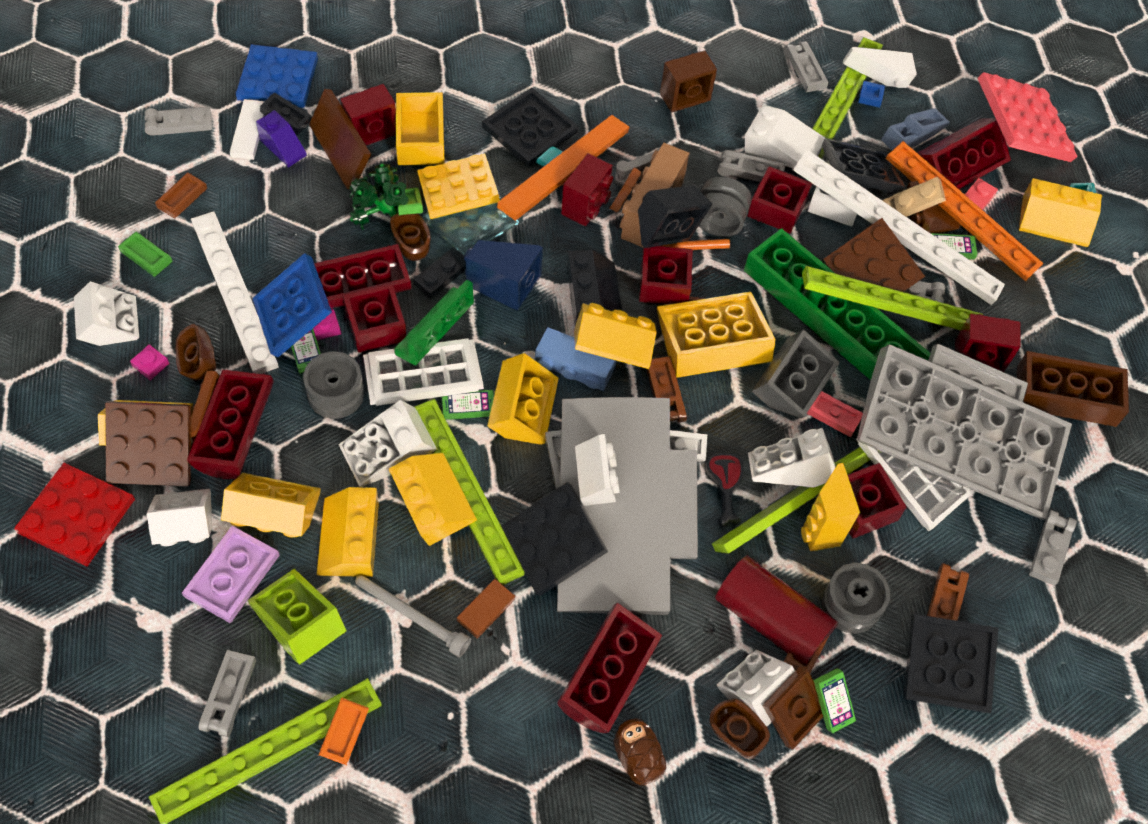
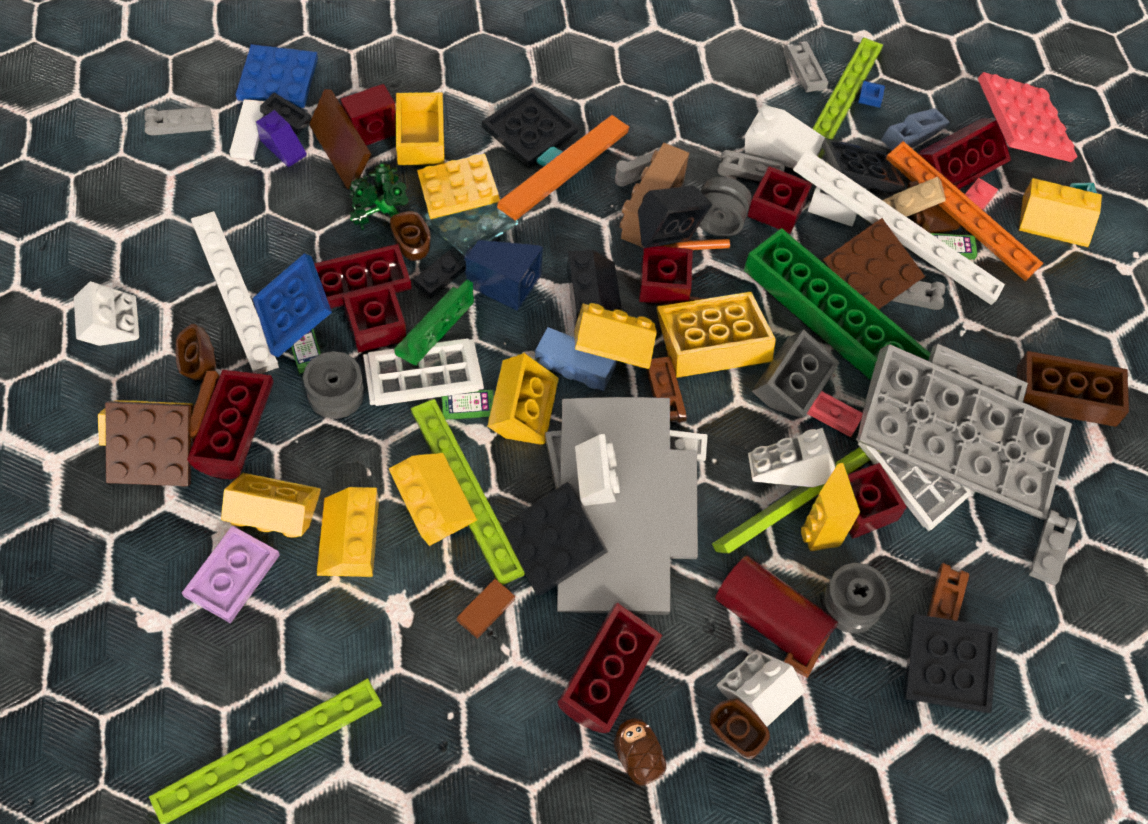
red plate [14,463,135,567] -> none
bright green tile [118,231,173,277] -> none
dark pink plate [130,345,169,380] -> none
white slope [147,489,212,546] -> none
dark orange tile [155,172,207,219] -> none
light grey plate [199,650,256,737] -> none
lime slope [247,569,347,665] -> none
dark pink plate [313,309,341,340] -> none
orange tile [318,698,369,765] -> none
white slope [339,400,437,487] -> none
light grey piece [355,575,472,658] -> none
bright green tile [398,188,423,215] -> none
dark red brick [561,153,613,227] -> none
dark orange tile [610,168,641,213] -> none
reddish brown brick [660,50,717,113] -> none
black piece [705,453,744,527] -> none
reddish brown tile [762,666,823,749] -> none
lime tile [802,266,983,330] -> none
tile [813,668,856,733] -> none
white slope [843,47,917,88] -> none
dark red brick [955,314,1021,372] -> none

